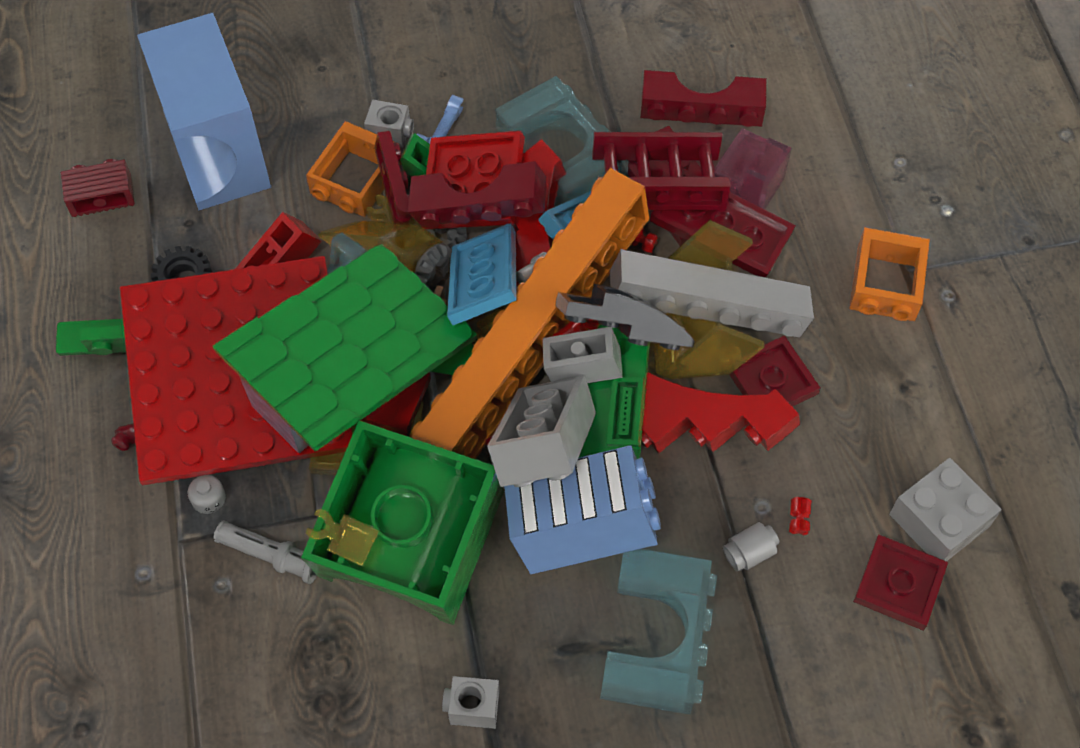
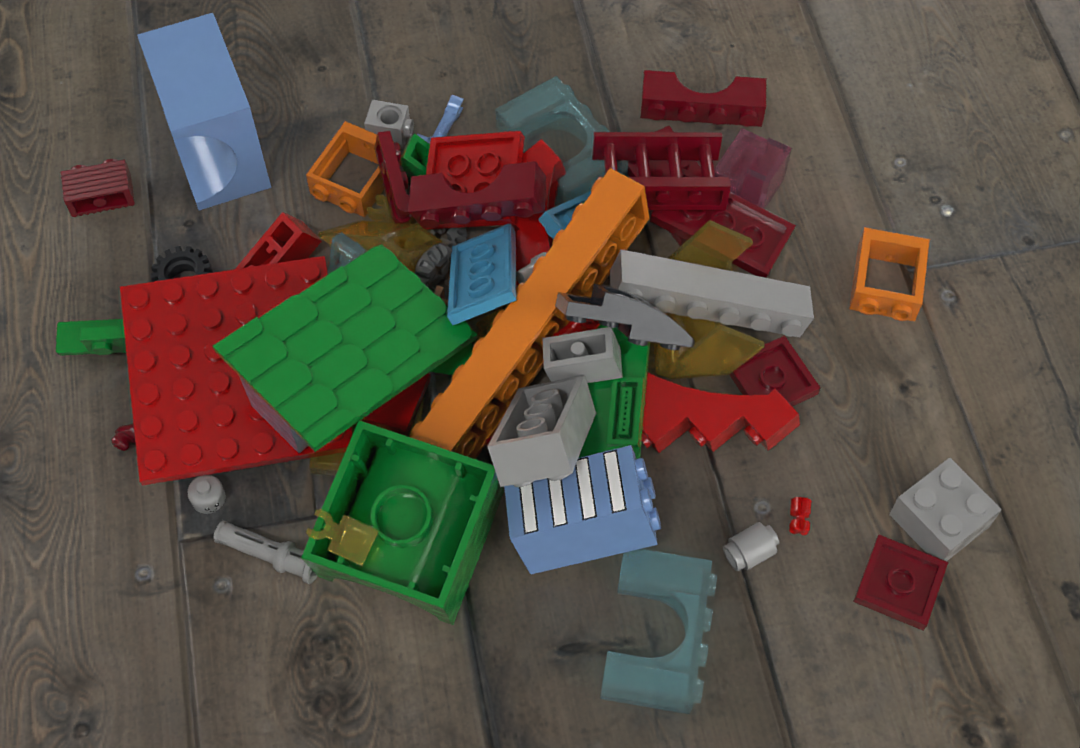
light grey brick [442,676,499,729] -> none
red piece [631,229,658,253] -> none

